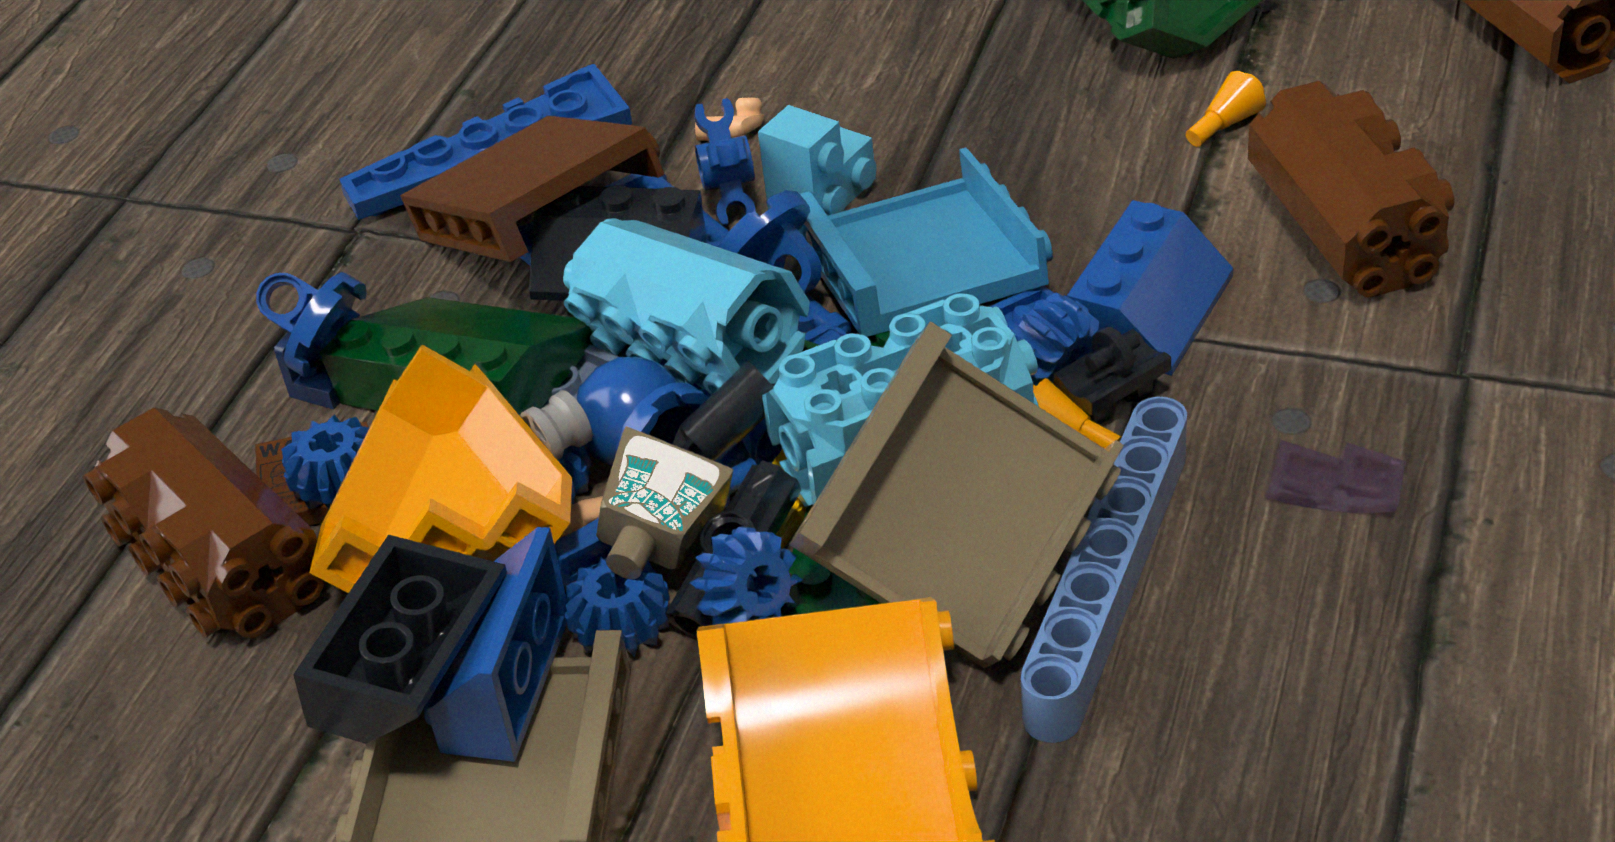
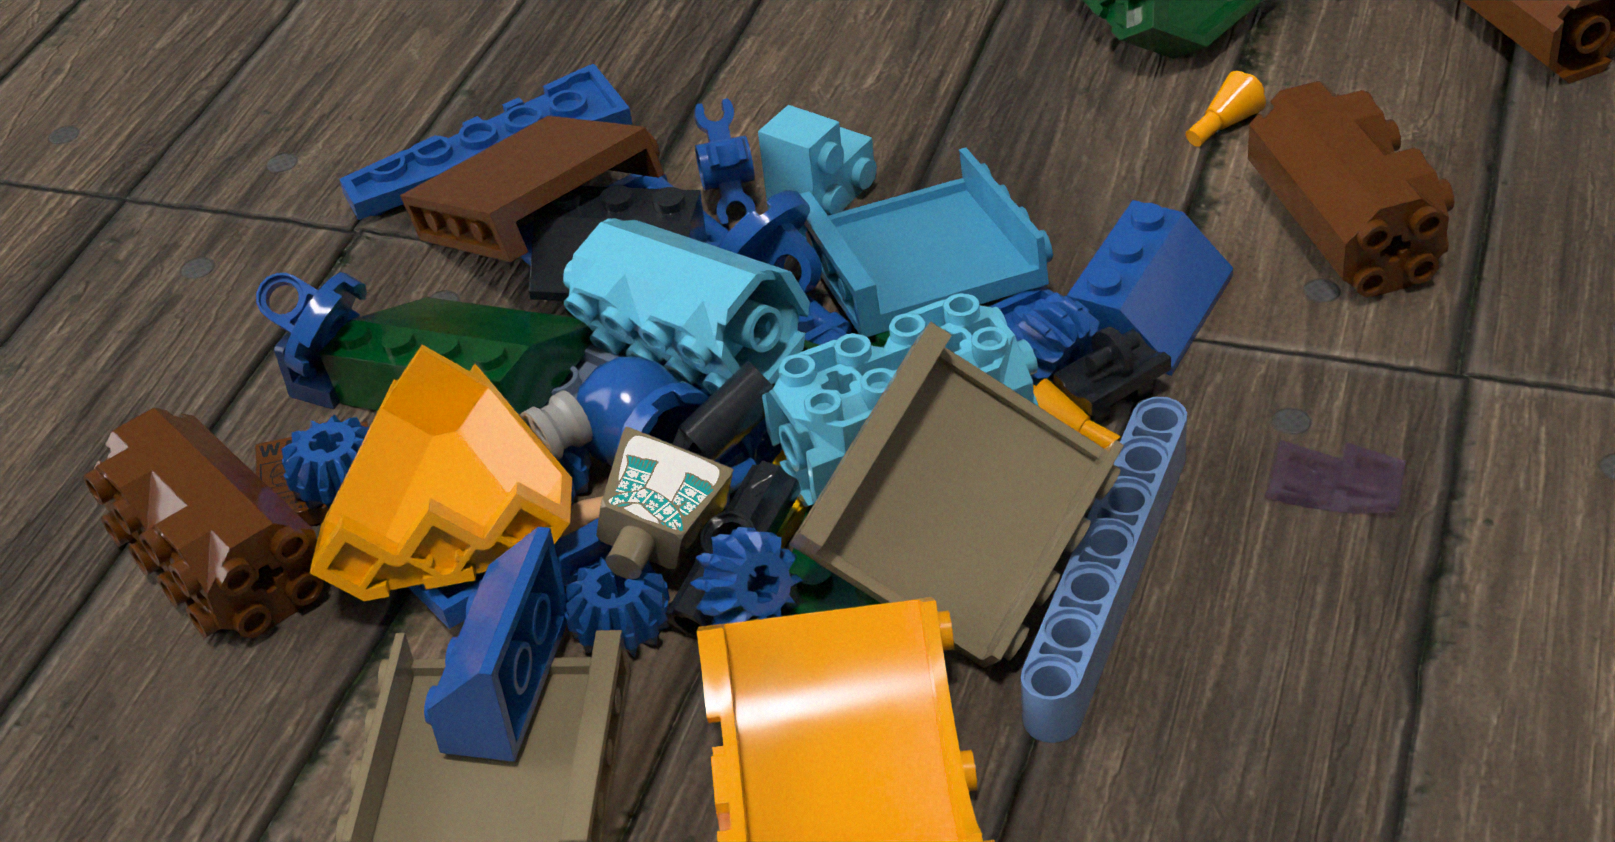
black slope [293,535,507,744] -> none
light nougat arm [695,97,764,141] -> none

